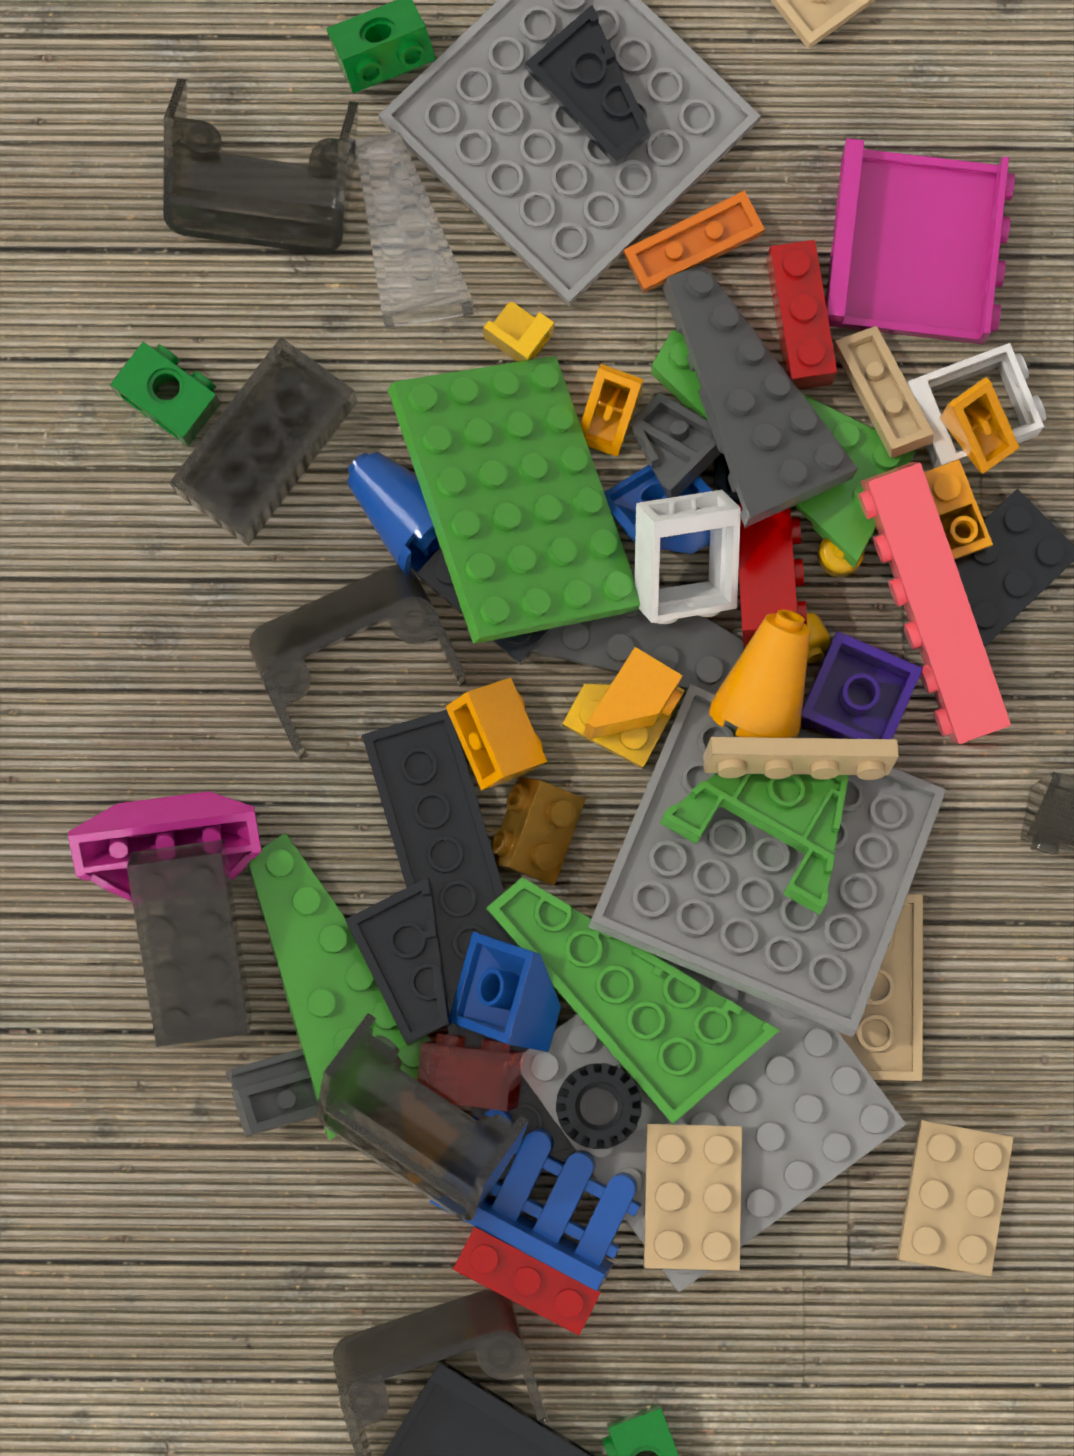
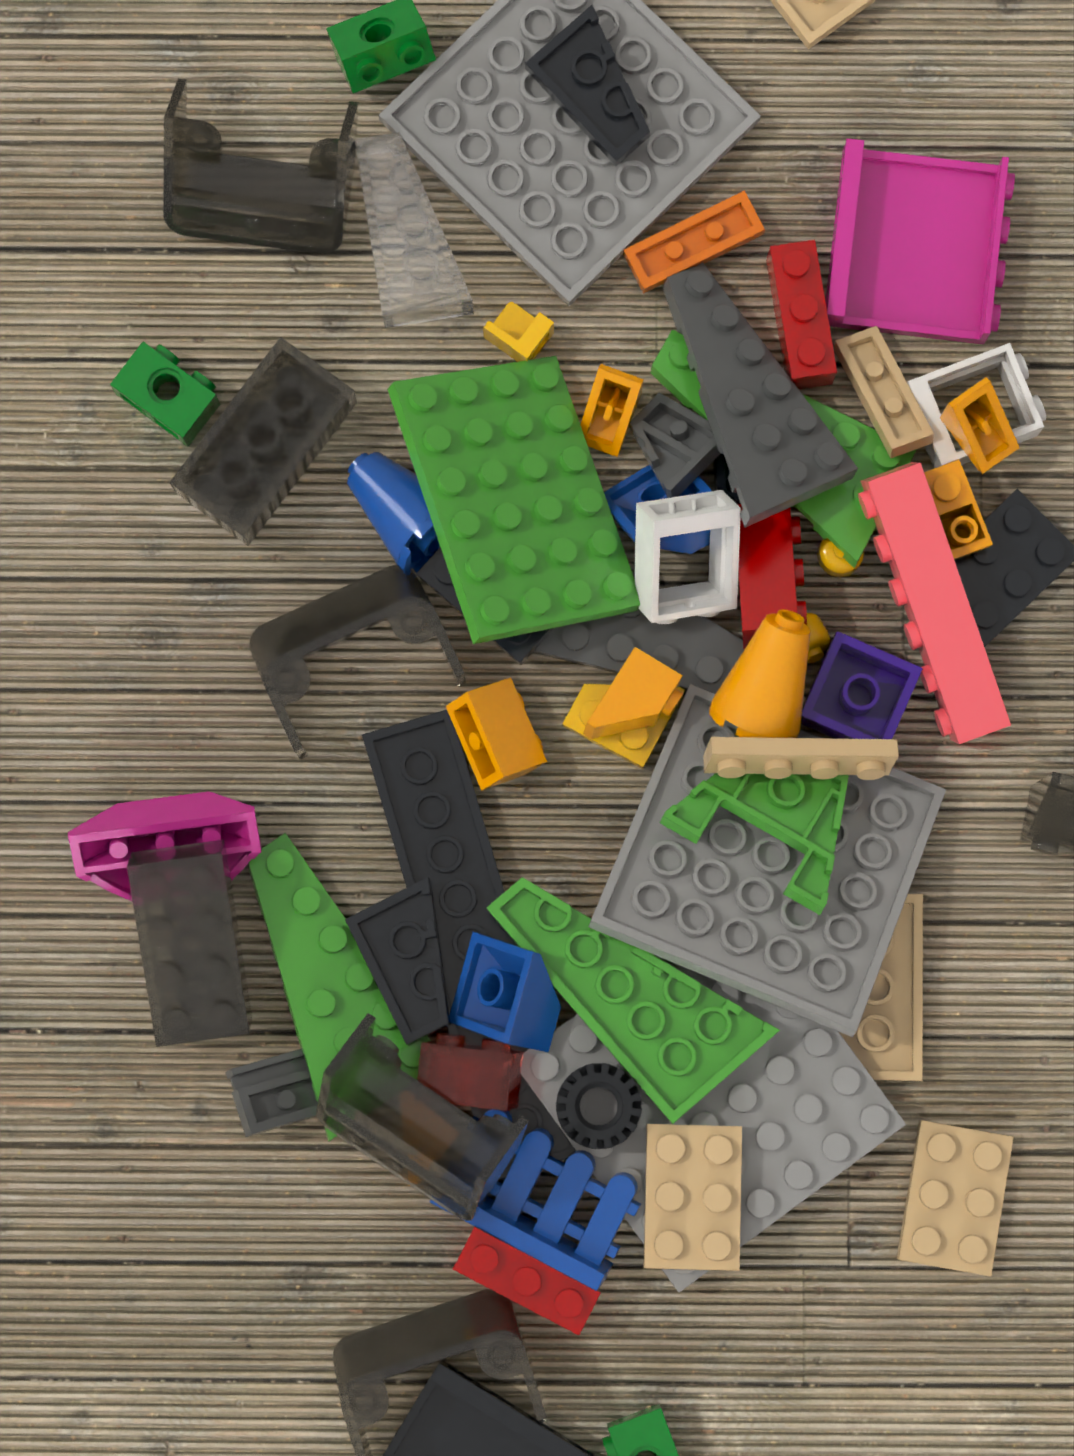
pearl gold bracket [491,777,586,886] -> none

